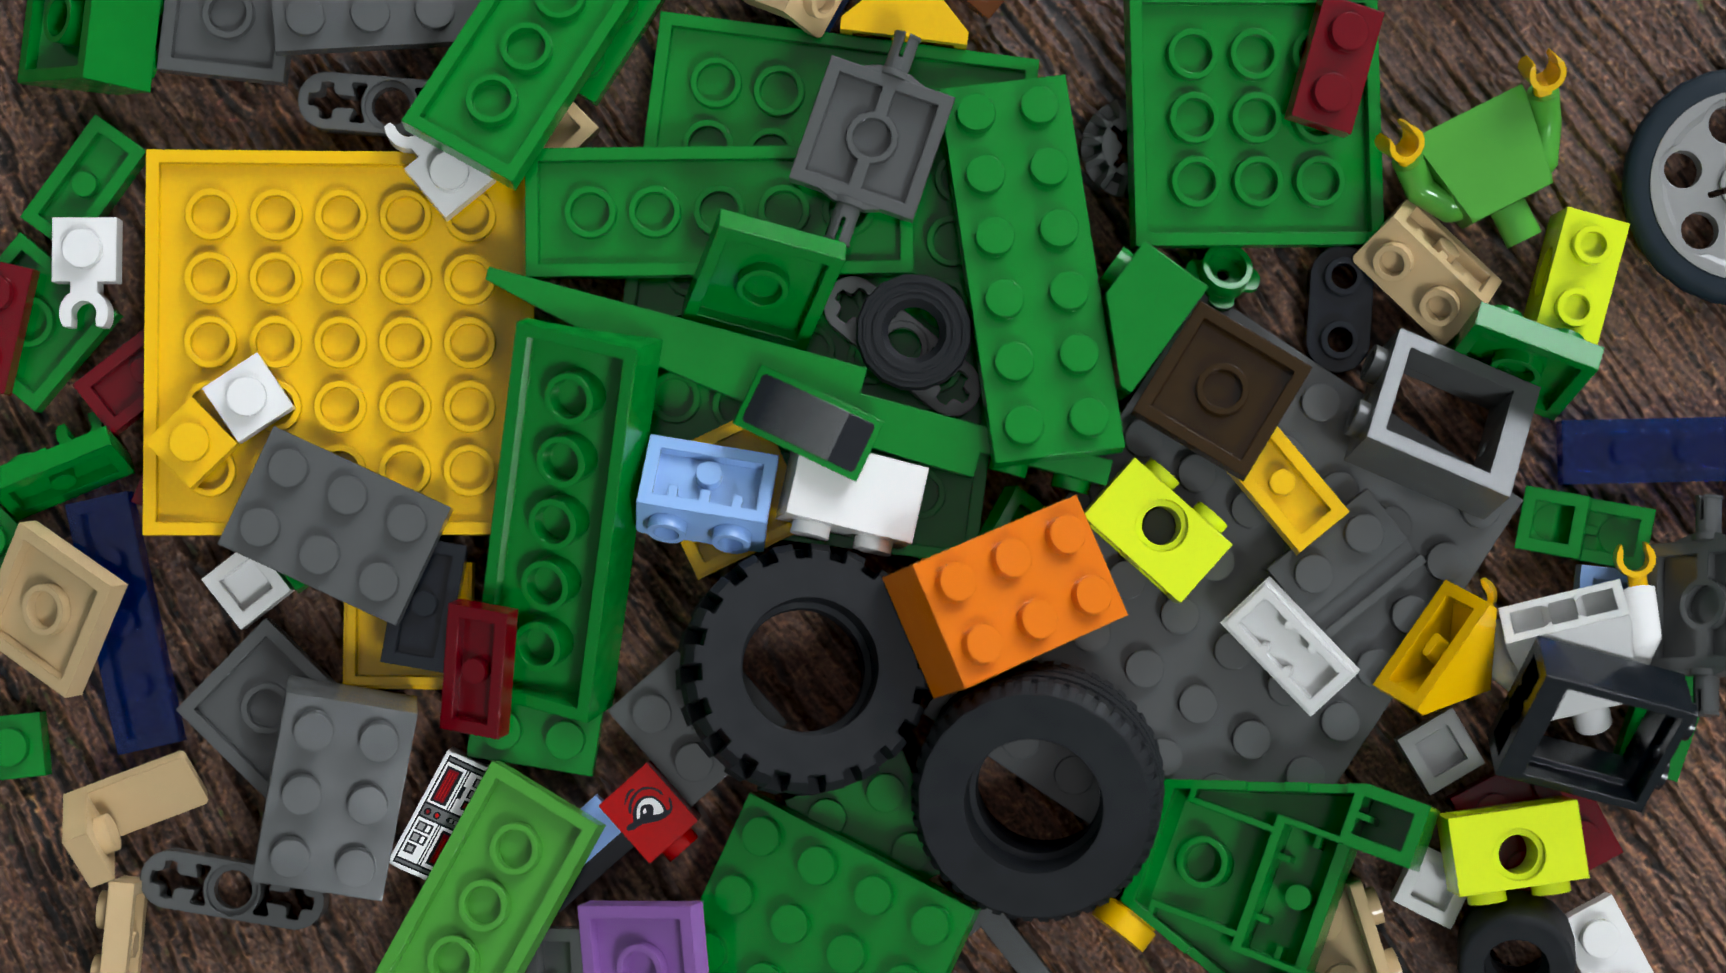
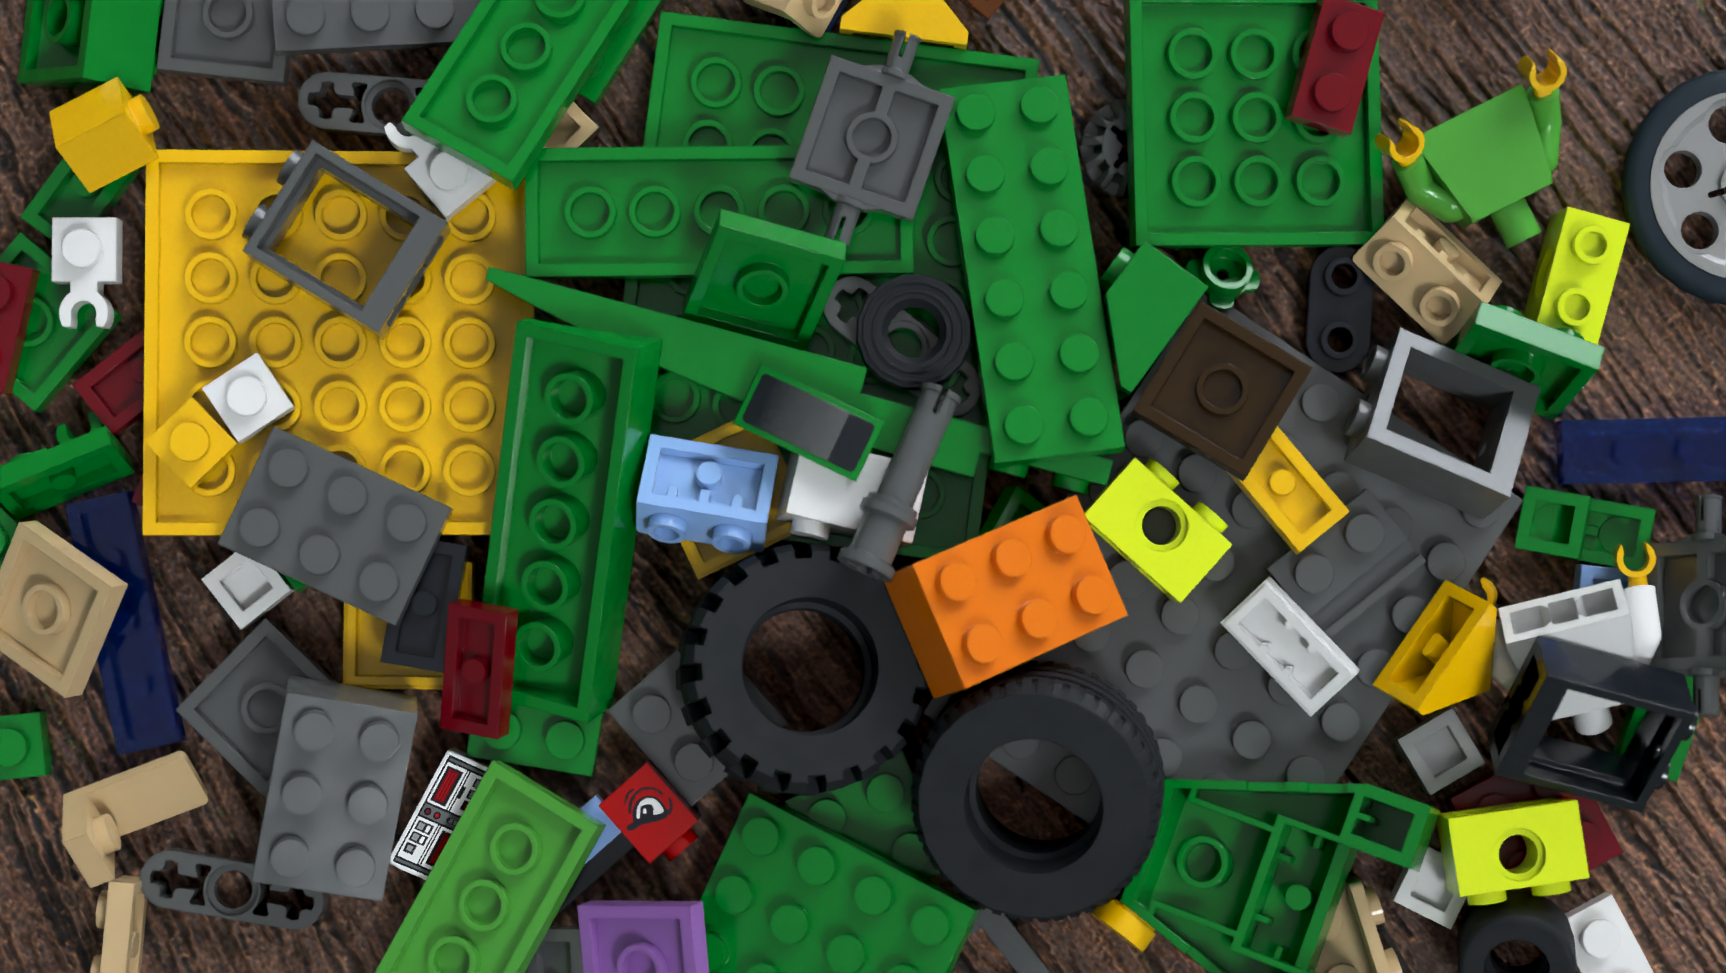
none -> yellow brick [49,77,160,193]
none -> dark grey window [242,140,451,340]
none -> dark grey pin [837,382,961,582]

